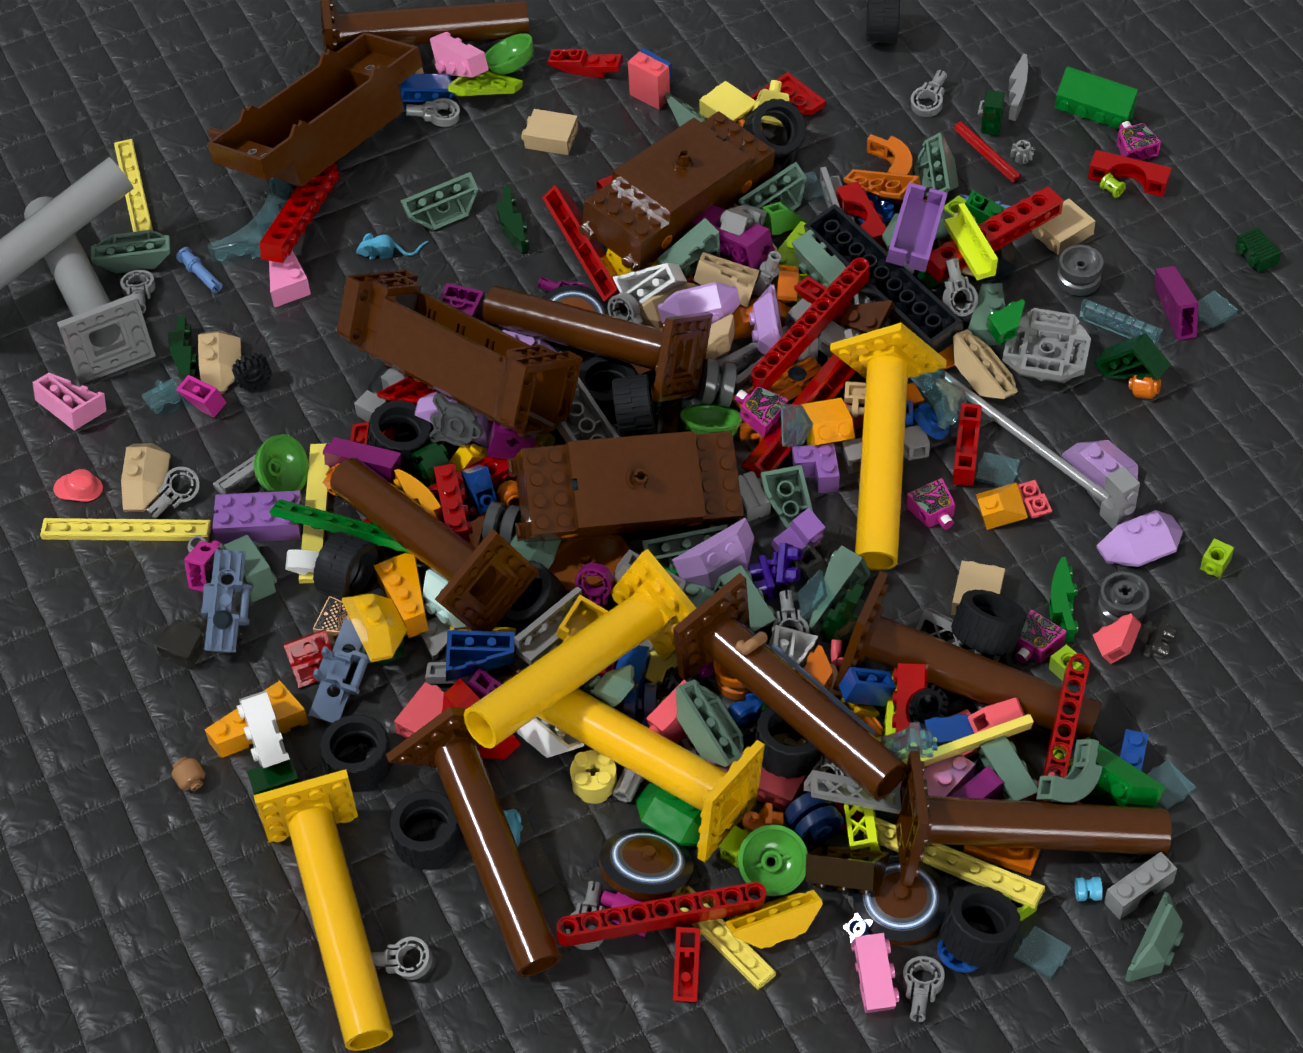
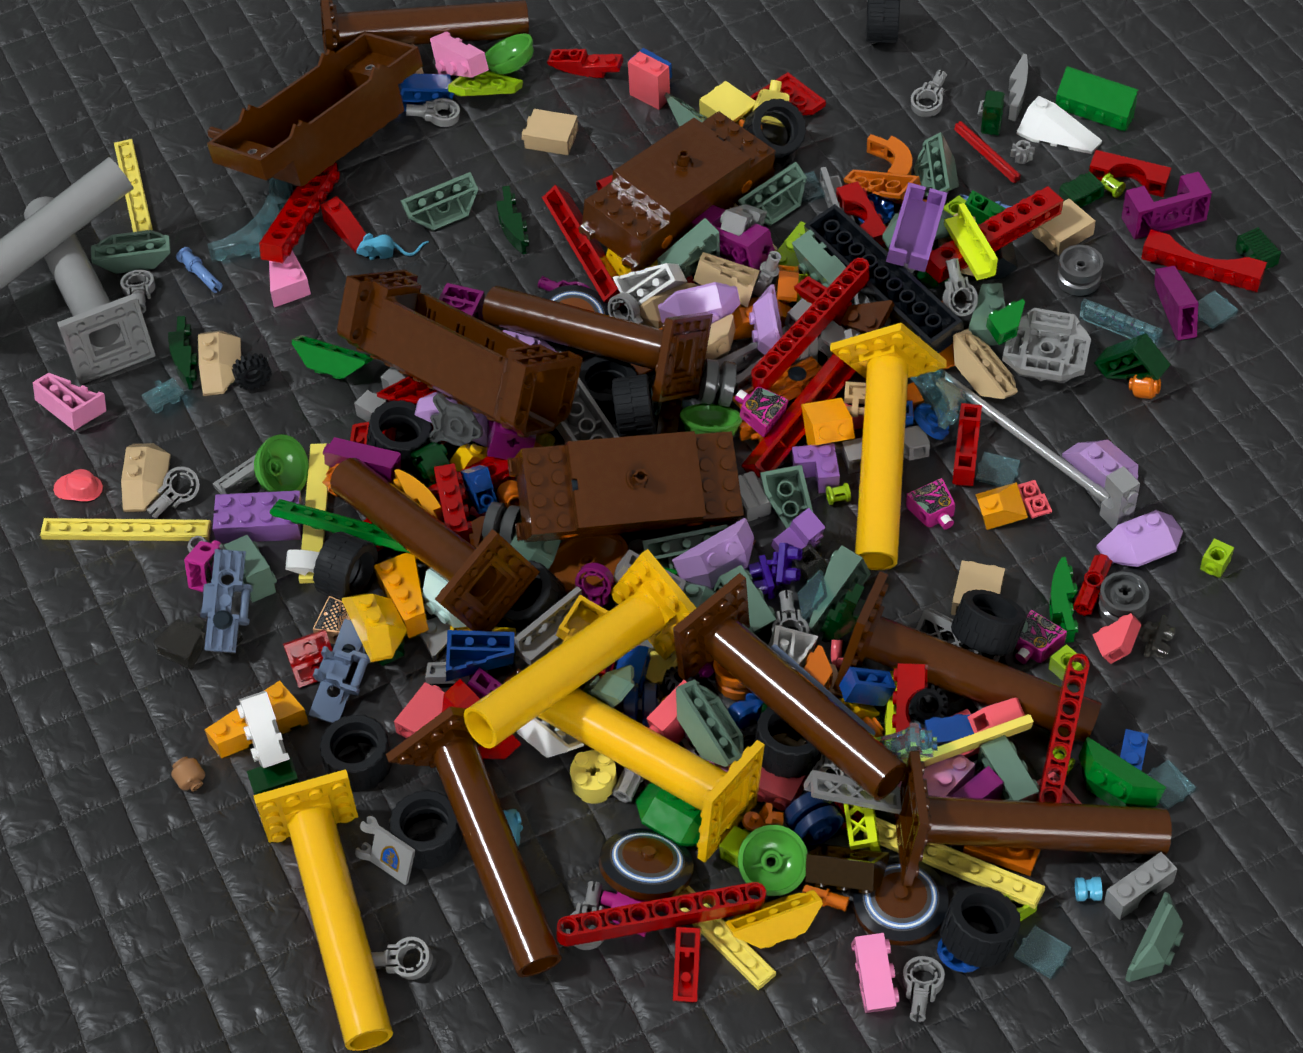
dark pink slope [176,375,227,418] -> none
medium nougat arm [735,632,768,655] -> none
bright green slope [762,202,807,235] -> none
clear light blue slope [781,404,813,447] -> none
plate [843,913,873,943] -> none
sand green arch [1036,739,1103,803] -> none
torso [1117,121,1161,160] -> none
none -> green wedge [291,335,373,379]
none -> red slope [321,196,366,253]
none -> light grey flag [355,816,415,885]
none -> orange axle [802,885,850,912]
none -> lime bush [826,483,851,505]
none -> white wedge [1017,96,1102,154]
none -> dark green brick [1059,171,1105,208]
none -> red piece [1073,554,1113,616]
none -> magenta plate [1121,171,1212,239]
none -> red arch [1141,229,1267,292]

